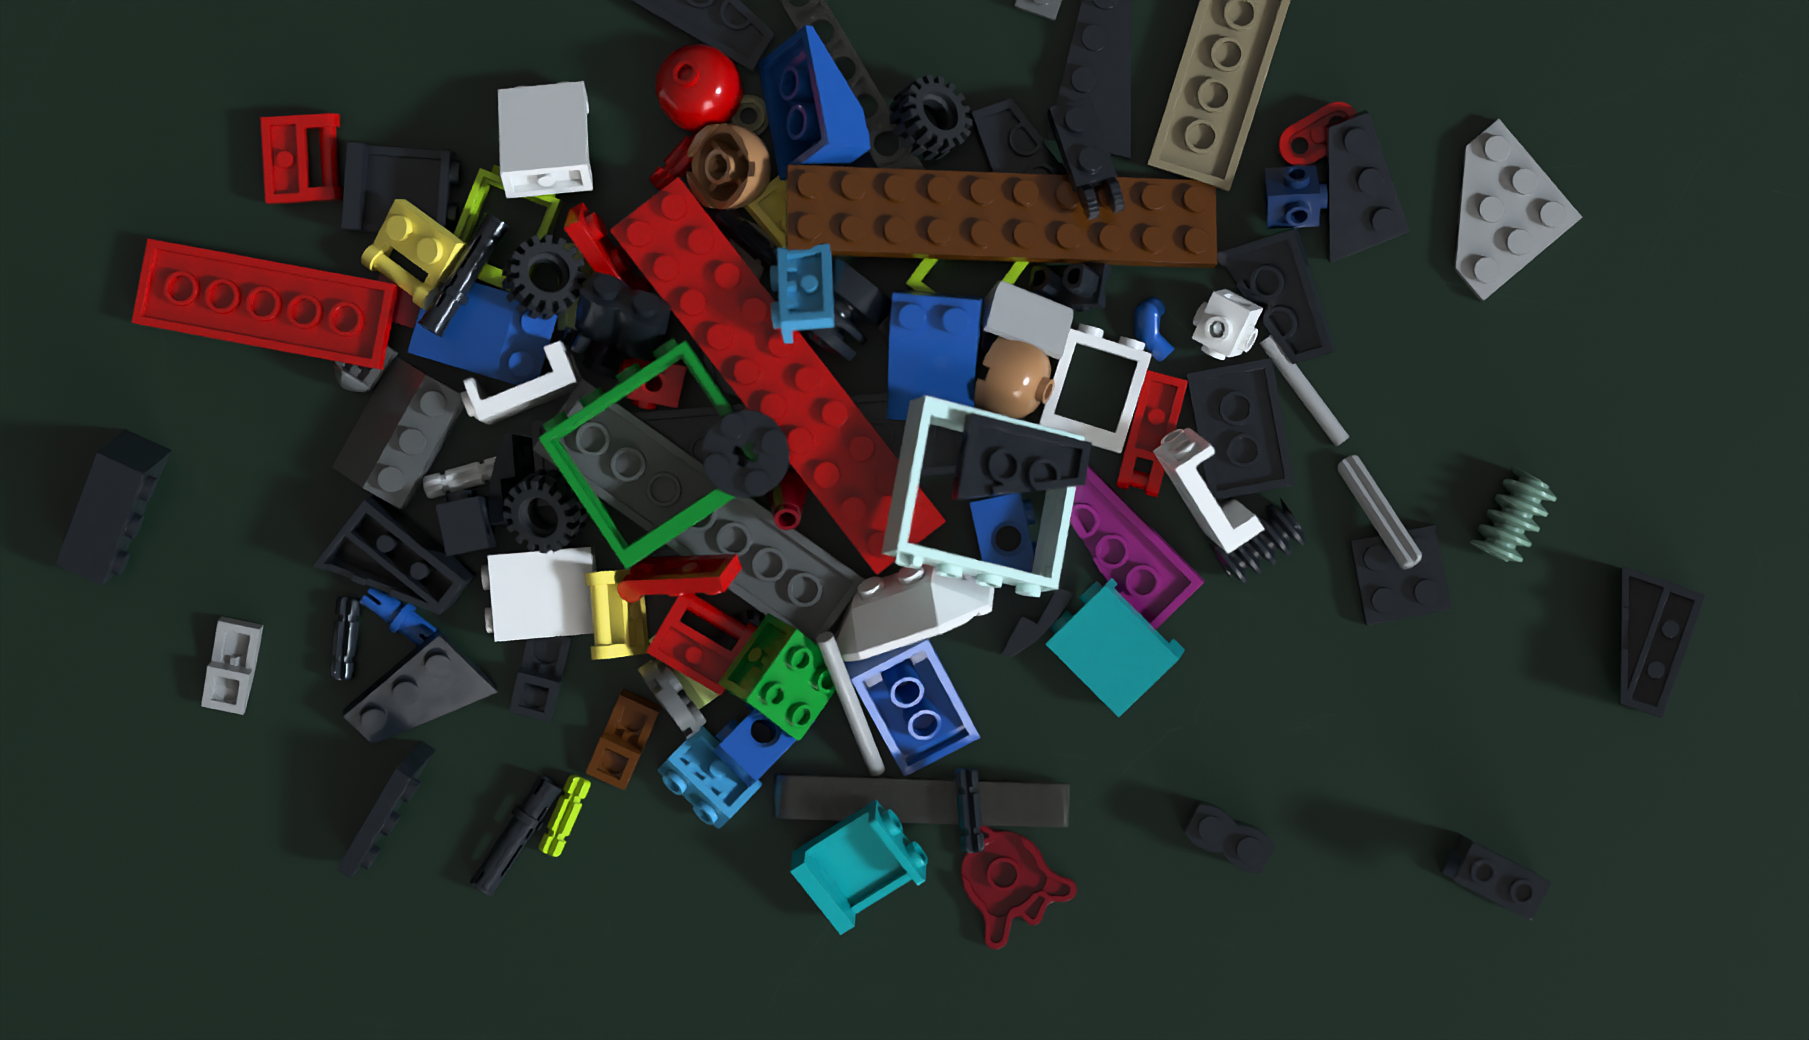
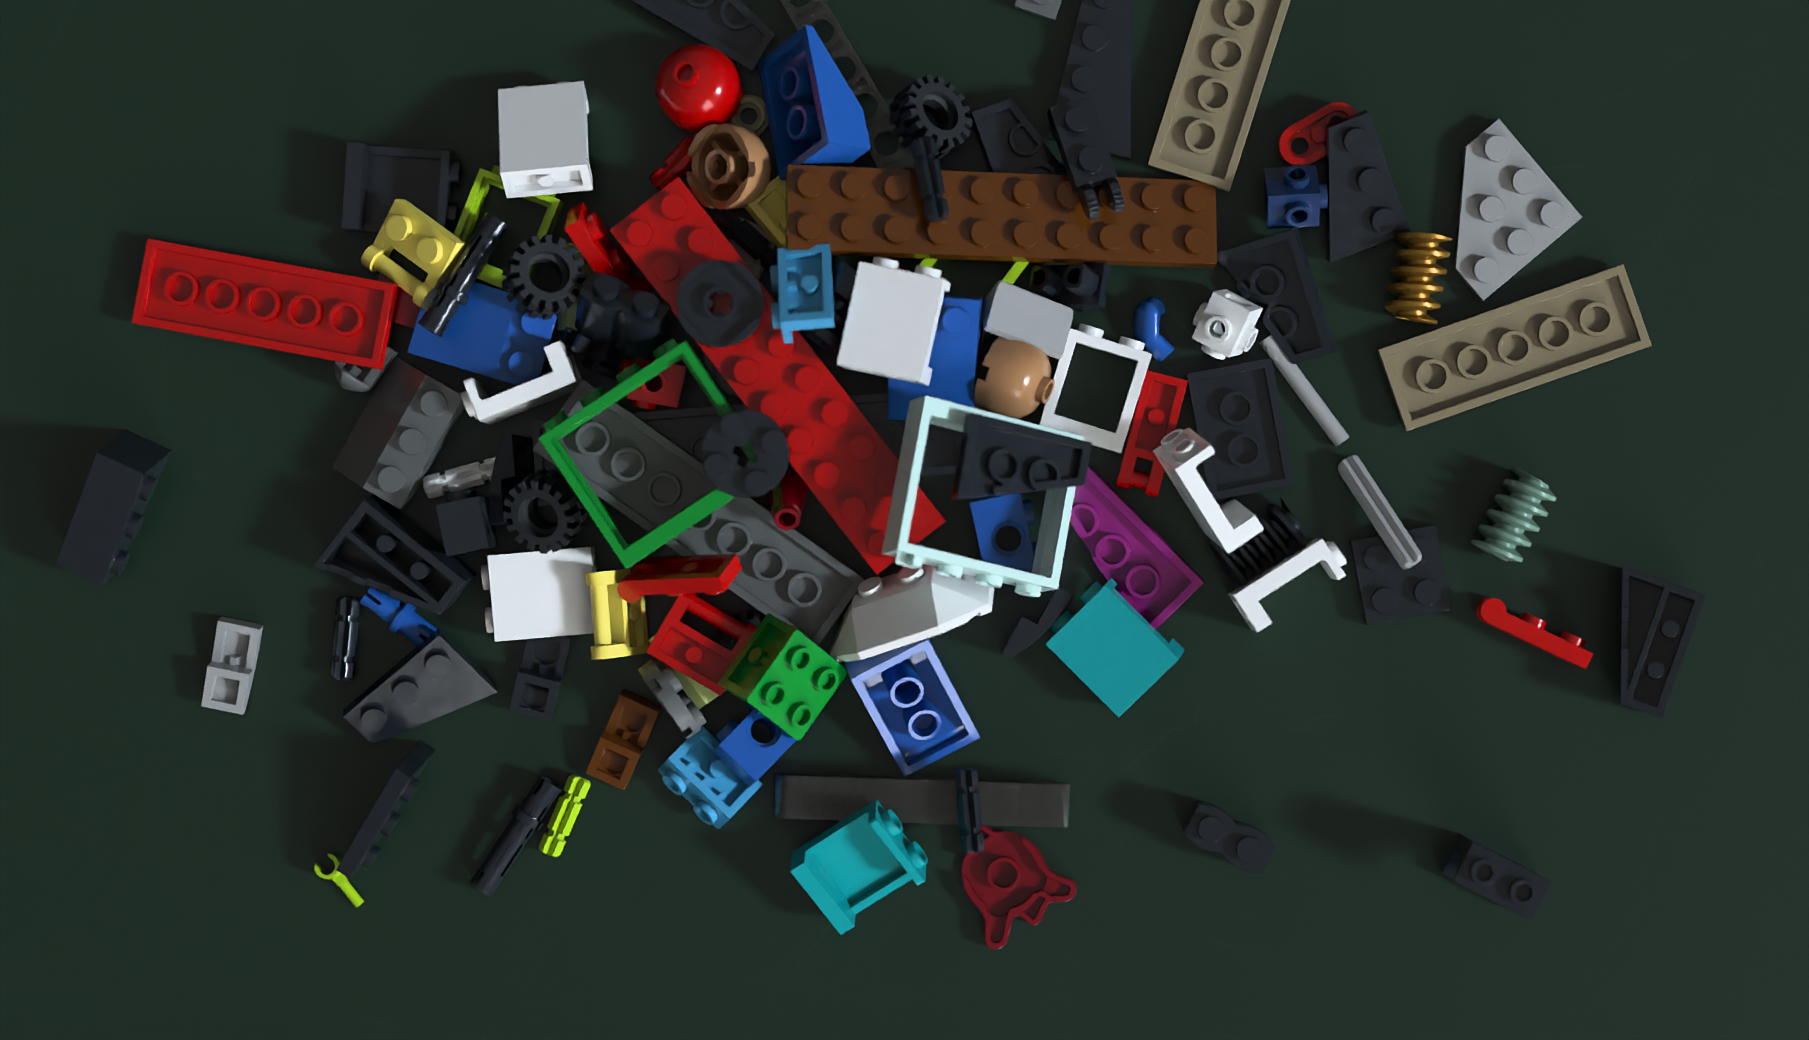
red plate [260,113,344,205] -> none
light grey bar [816,632,885,776] -> none
none -> lime hand [314,853,364,908]
none -> black plate [677,260,765,348]
none -> white panel [837,257,951,386]
none -> black axle [910,136,949,222]
none -> white panel [1228,538,1347,632]
none -> dark tan plate [1377,264,1652,432]
none -> pearl gold piece [1384,231,1453,325]
none -> red plate [1475,597,1593,669]

